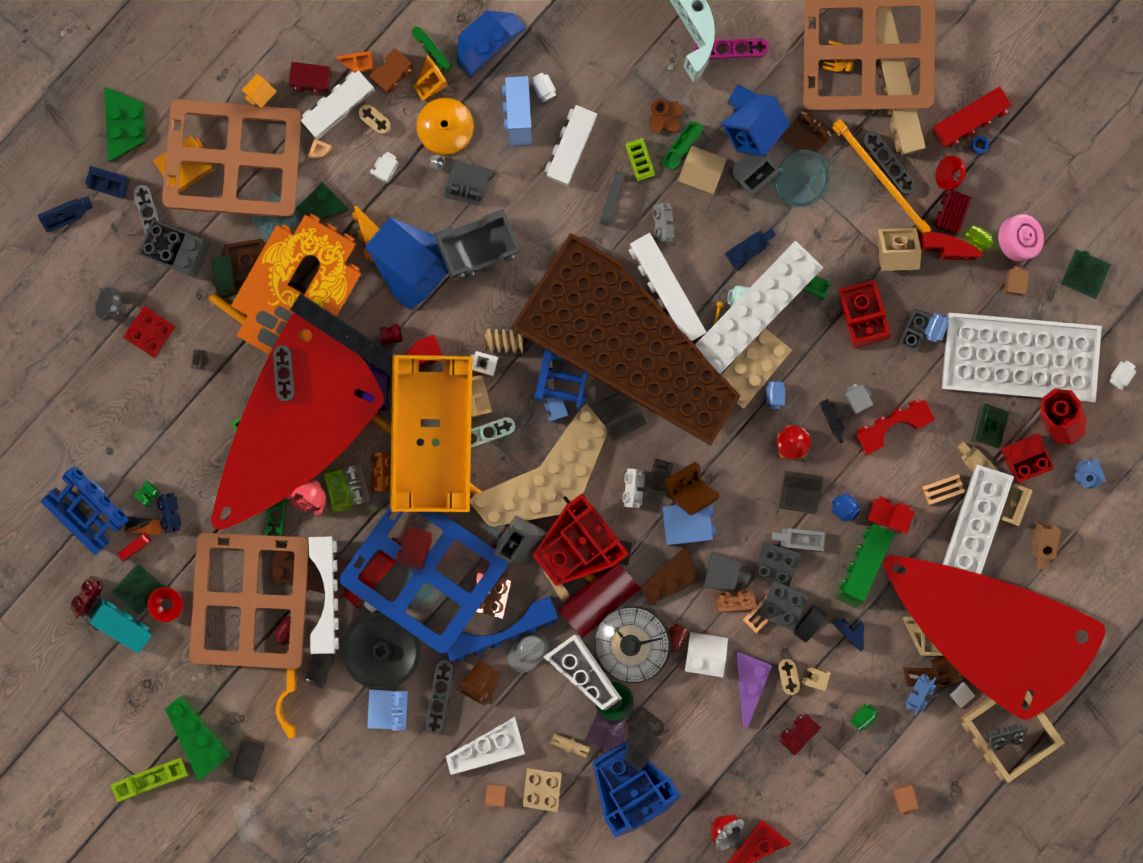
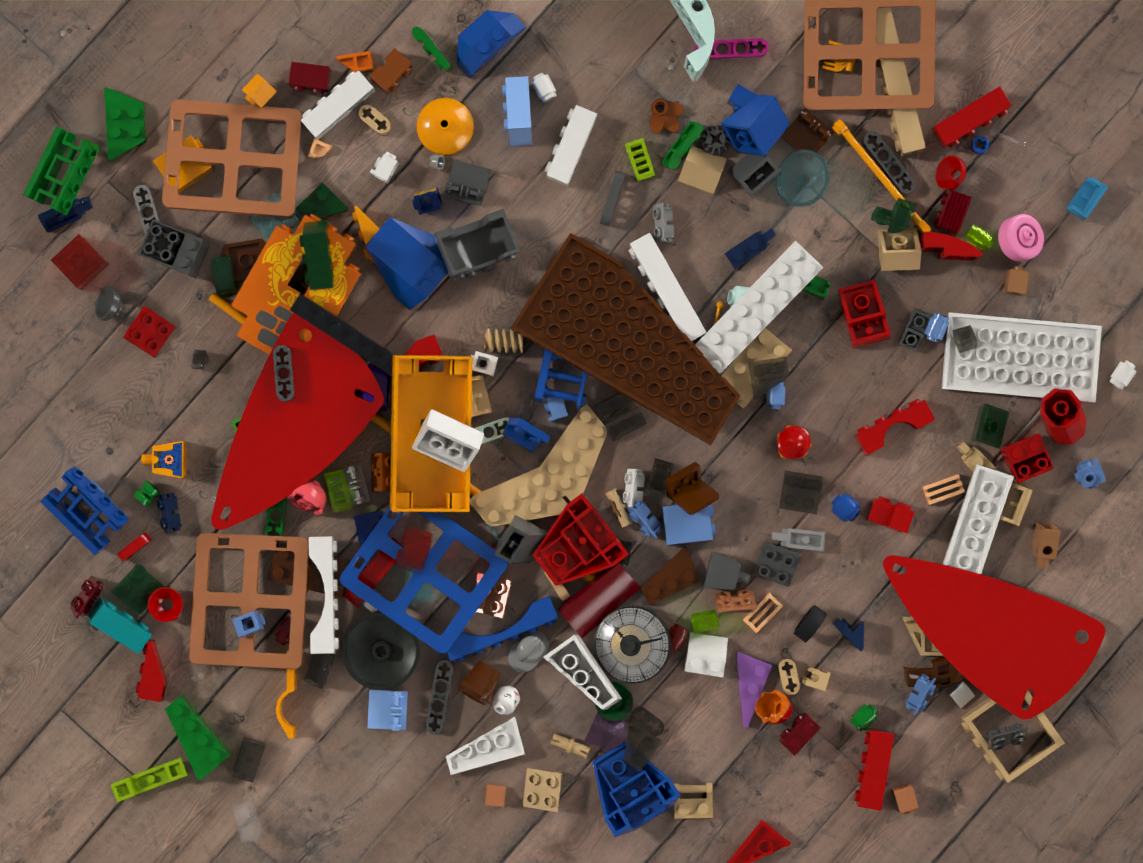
dark blue hinge [85,166,130,199] -> none
sticker [125,517,162,535] -> none
dark red wheel [379,323,403,346] -> none
light orange slope [413,55,448,101] -> none
light grey hair [711,814,744,850] -> none
dark grey hinge [758,581,809,631] -> none
black hinge [819,399,845,444] -> none
green wedge [835,523,894,609] -> none
light grey brick [844,383,873,414] -> none
clear green hinge [1061,249,1111,299] -> none
none -> green fence [23,126,100,215]
none -> clear red brick [51,234,109,290]
none -> red slope [136,640,167,702]
none -> torso [141,441,186,478]
none -> medium blue brick [232,611,265,638]
none -> dark green wedge [299,220,334,290]
none -> clear blue slope [354,510,385,544]
none -> clear blue brick [412,187,443,215]
none -> white slope [412,409,484,473]
none -> white head [492,686,520,715]
none -> blue bracket [502,418,550,452]
none -> tan pin [605,489,633,528]
none -> medium blue hinge [627,500,662,538]
none -> tan plate [674,783,713,819]
none -> clear neon green piece [691,609,719,634]
none -> dark grey gear [700,125,731,155]
none -> clear smoke wing [748,357,789,400]
none -> orange hair [755,690,793,725]
none -> red brick [854,728,894,811]
none -> clear green brick [871,198,917,233]
none -> clear smoke slope [952,325,977,353]
none -> dark azure hinge [1066,177,1108,221]

